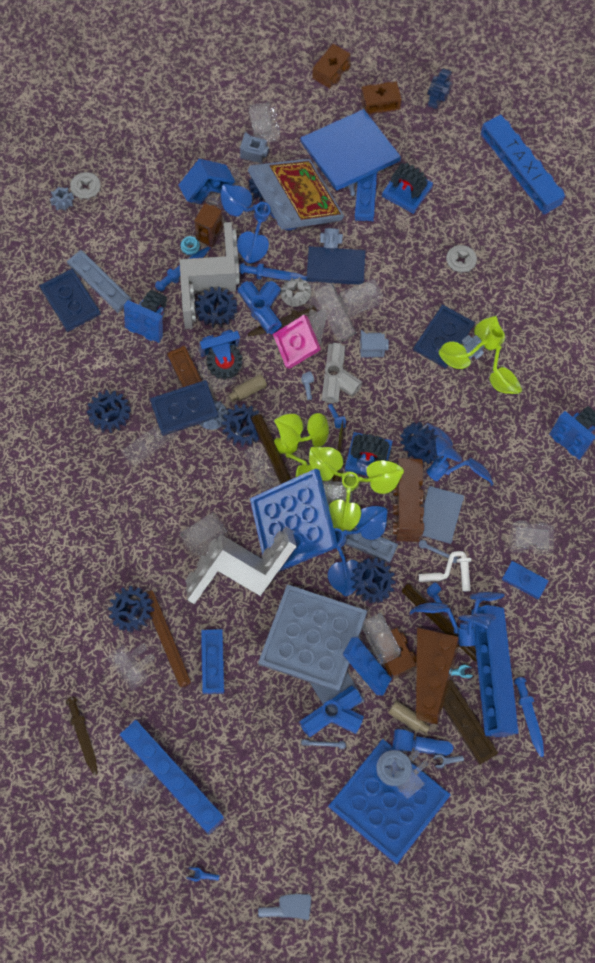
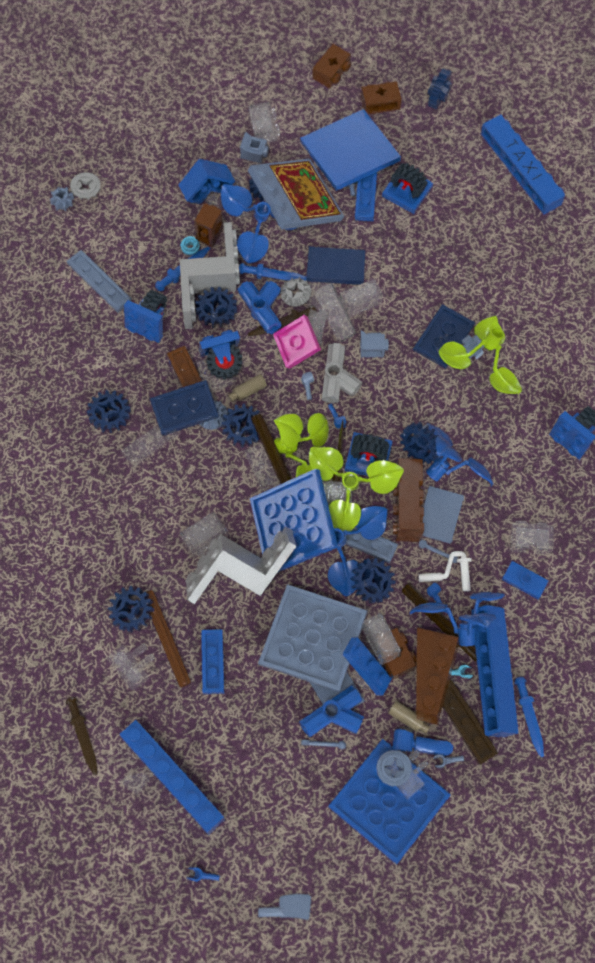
dark blue tile [39,268,101,332] -> none
sand blue gear [320,228,343,248] -> none
light grey gear [446,245,477,274] -> none

